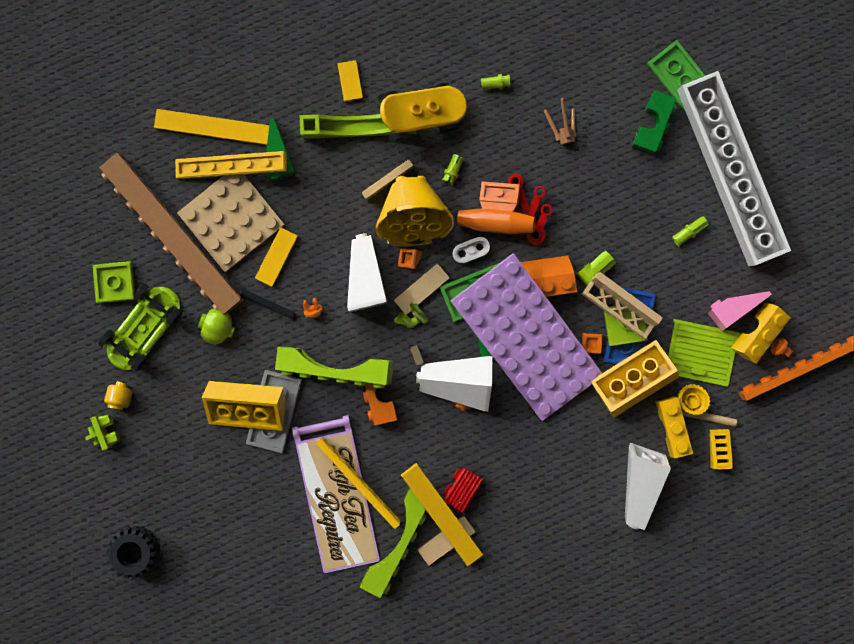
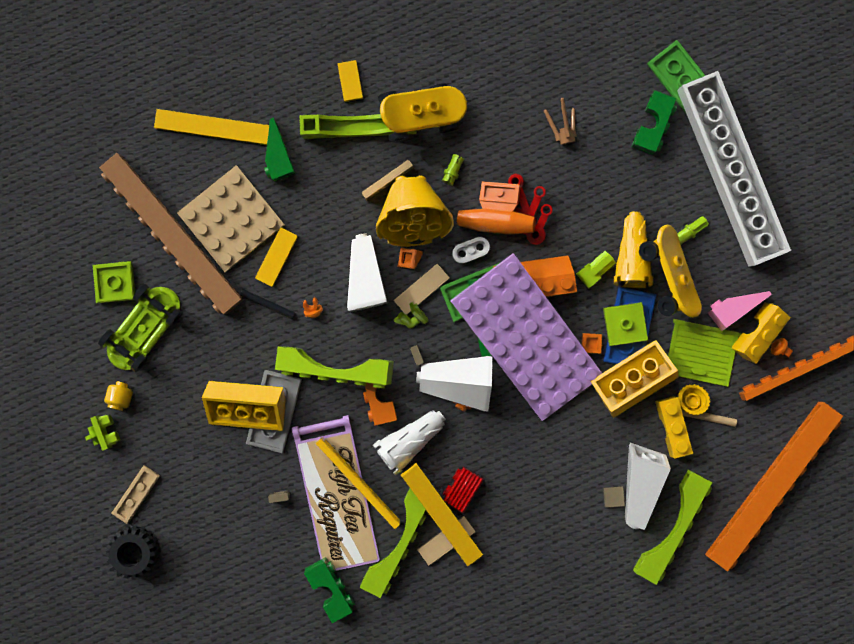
yellow tile [175,151,287,179] -> none
lime plant [198,309,235,344] -> none
lime pin [481,74,511,90] -> none
tan fence [582,272,662,340] -> none
yellow slope [710,429,733,469] -> none
none -> tan tile [111,465,160,524]
none -> dark tan tile [268,491,290,503]
none -> green arch [304,557,355,623]
none -> white cone [373,410,446,476]
none -> dark tan tile [603,486,625,507]
none -> yellow cone [614,212,653,288]
none -> lime arch [633,470,712,585]
none -> yellow piece [639,225,702,318]
none -> orange brick [705,402,843,571]

